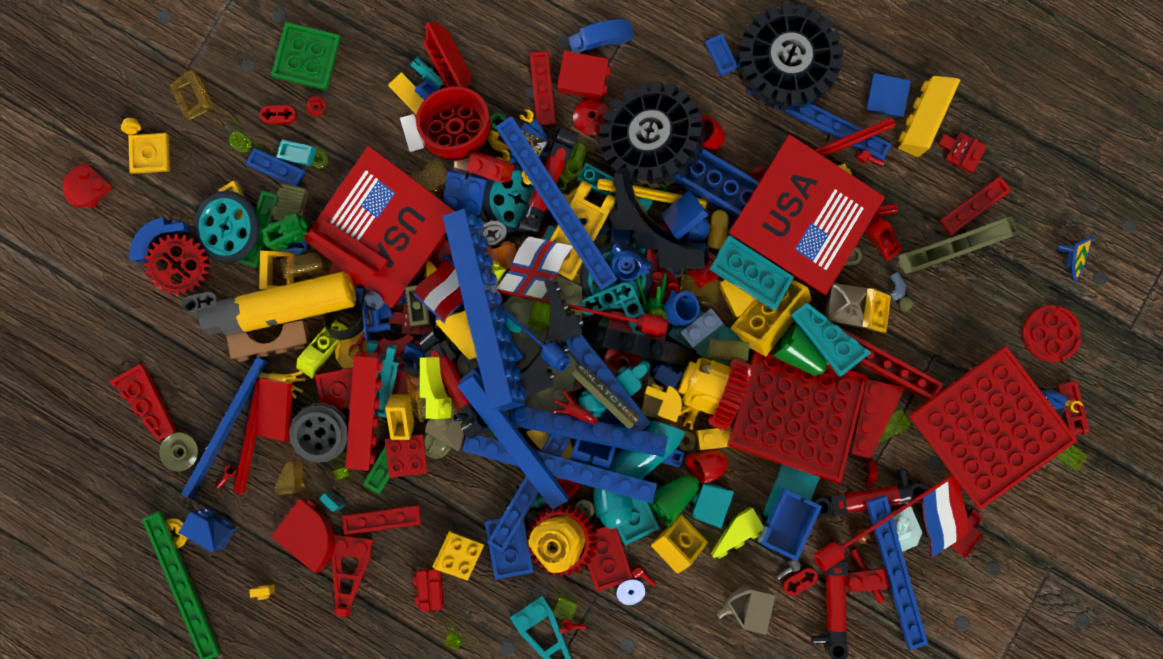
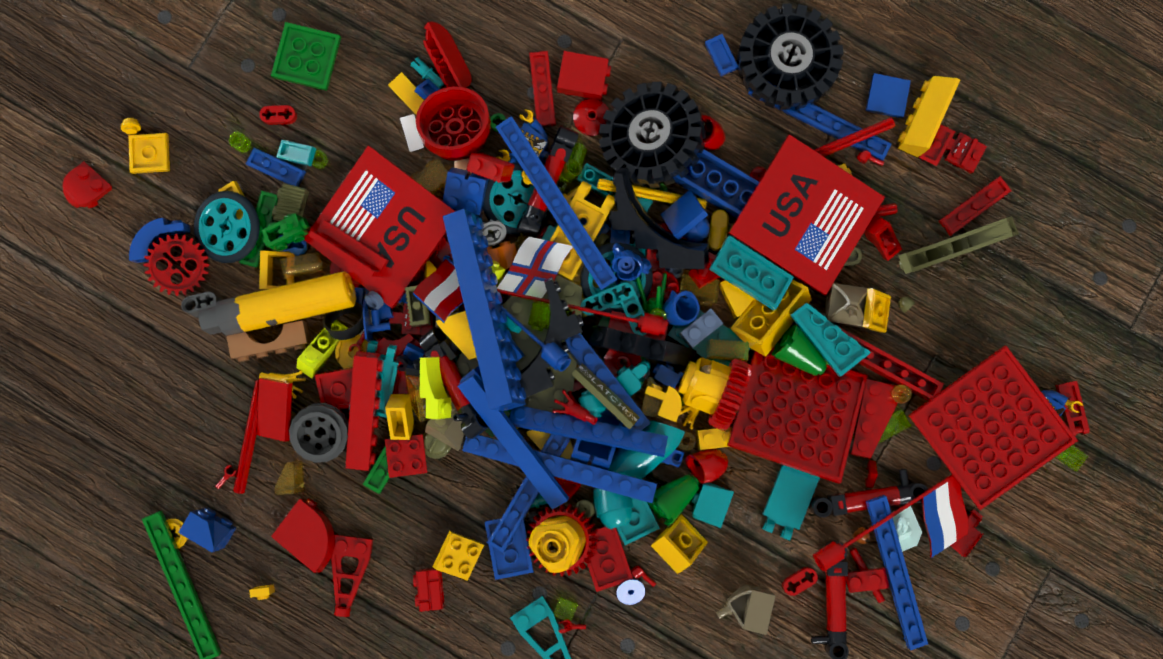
red wing [109,363,178,441] -> none
olive dish [159,433,199,472] -> none
clear yellow tile [170,70,213,120] -> none
blue tile [181,357,269,498] -> none
red tile [306,96,326,117] -> none
teal tile [320,491,347,512] -> none
clear neon green bush [332,467,351,481] -> none
red tile [342,505,422,535] -> none
clear neon green hinge [444,632,461,650] -> none
yellow arm [487,130,509,151] -> none
blue arch [568,19,634,54] -> none
neon yellow slope [711,507,764,559] -> none
blue piece [757,488,822,561] -> none
flat silver hand [776,559,801,580] -> none
sand blue arm [890,272,906,301] -> none
red tile [1022,305,1081,362] -> none
blue shield [1058,236,1093,282] -> none
none -> clear yellow plate [891,385,912,404]
none -> red plate [919,124,956,166]

